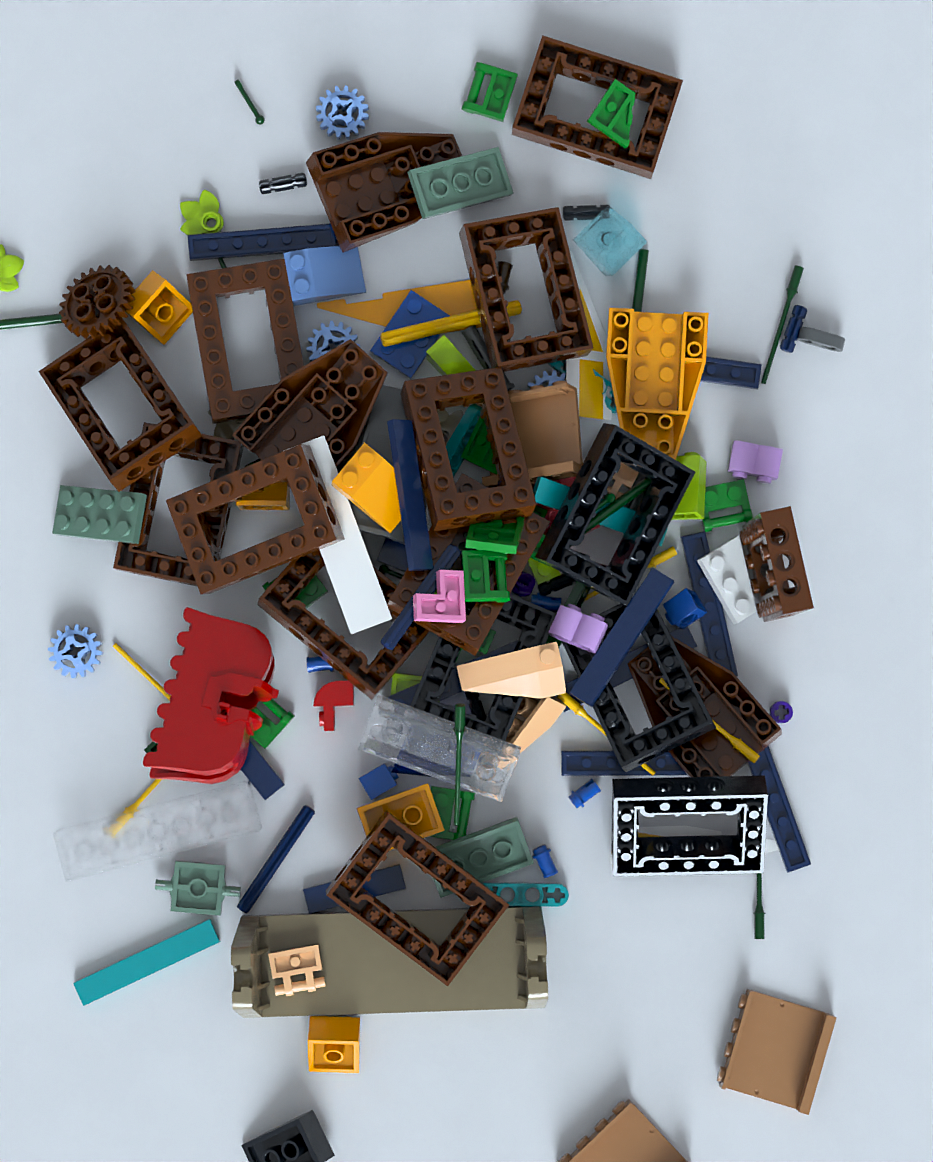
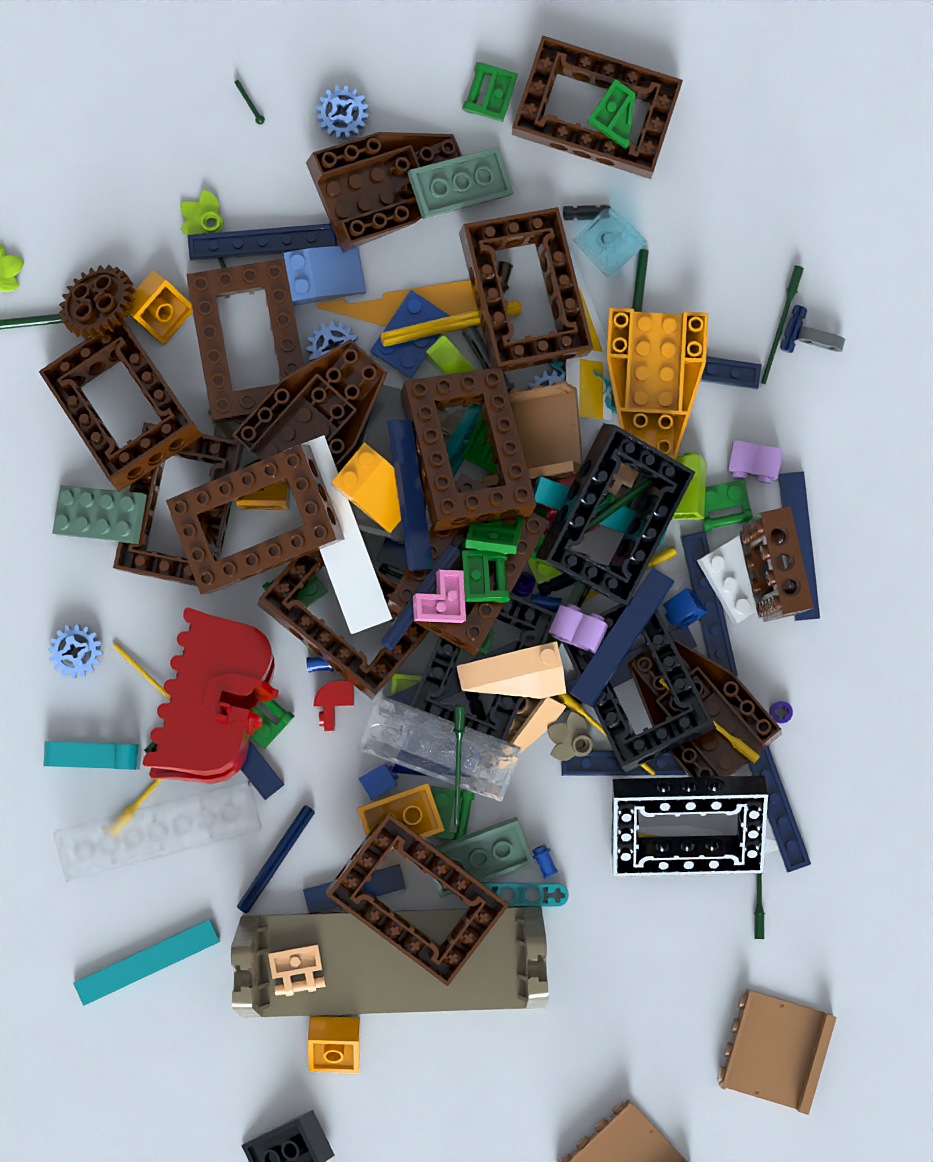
sand green plate [155,861,241,916] -> none
black axle [259,173,307,194] -> none
blue pin [568,778,601,808] -> none
none -> teal beam [43,741,141,770]
none -> dark tan plate [547,712,593,761]
none -> dark blue tile [779,471,820,621]

